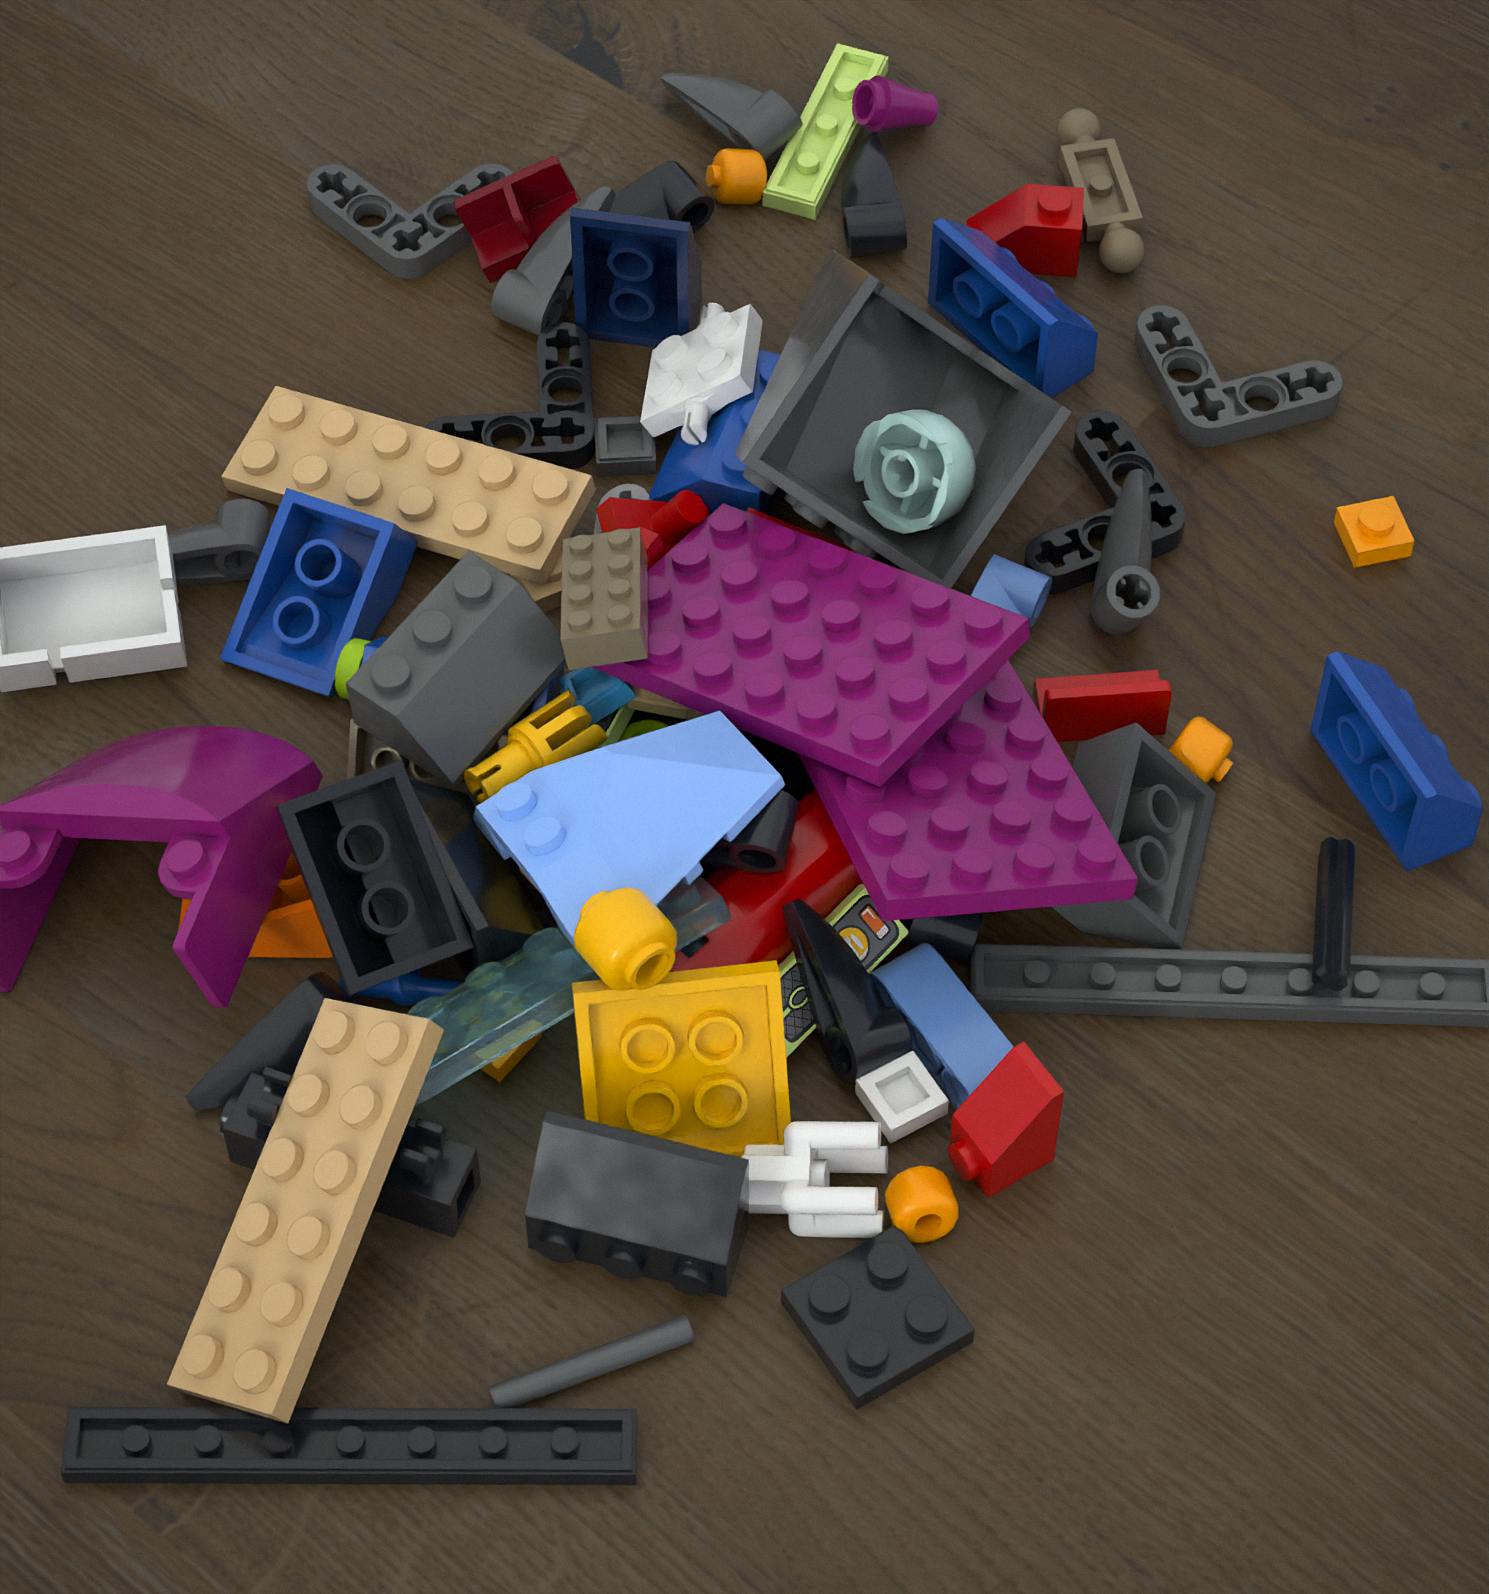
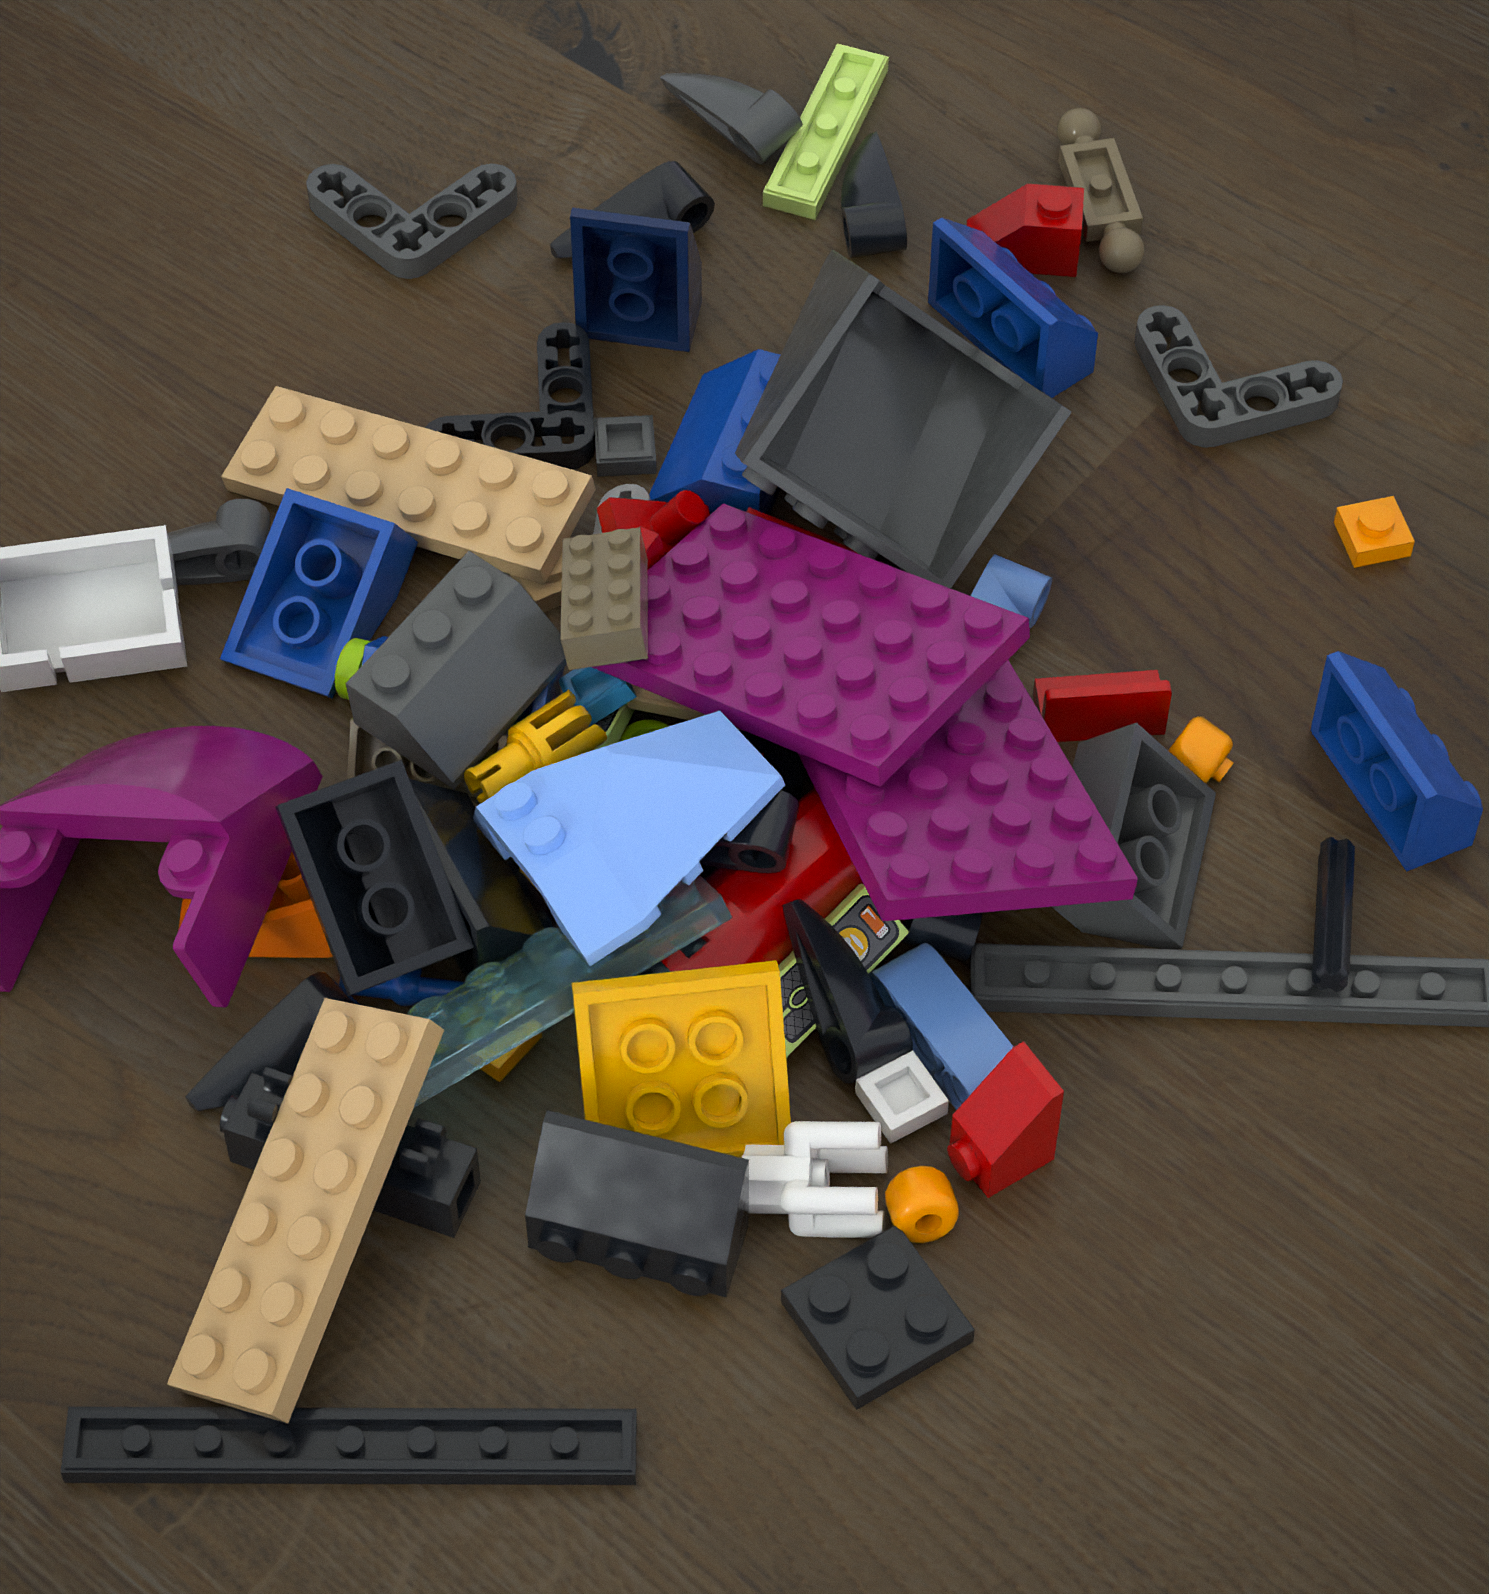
dark red panel [454,156,581,283] -> none
dark grey bar [487,1315,694,1408] -> none
dark grey piece [491,186,616,335] -> none
yellow head [574,887,677,991] -> none
white plate [640,303,763,445] -> none
light orange piece [706,148,767,205] -> none
magenta cone [852,75,938,132] -> none
light aqua cylinder [853,410,976,534] -> none
black beam [1024,410,1186,594] -> none
dark grey piece [1091,469,1160,636] -> none

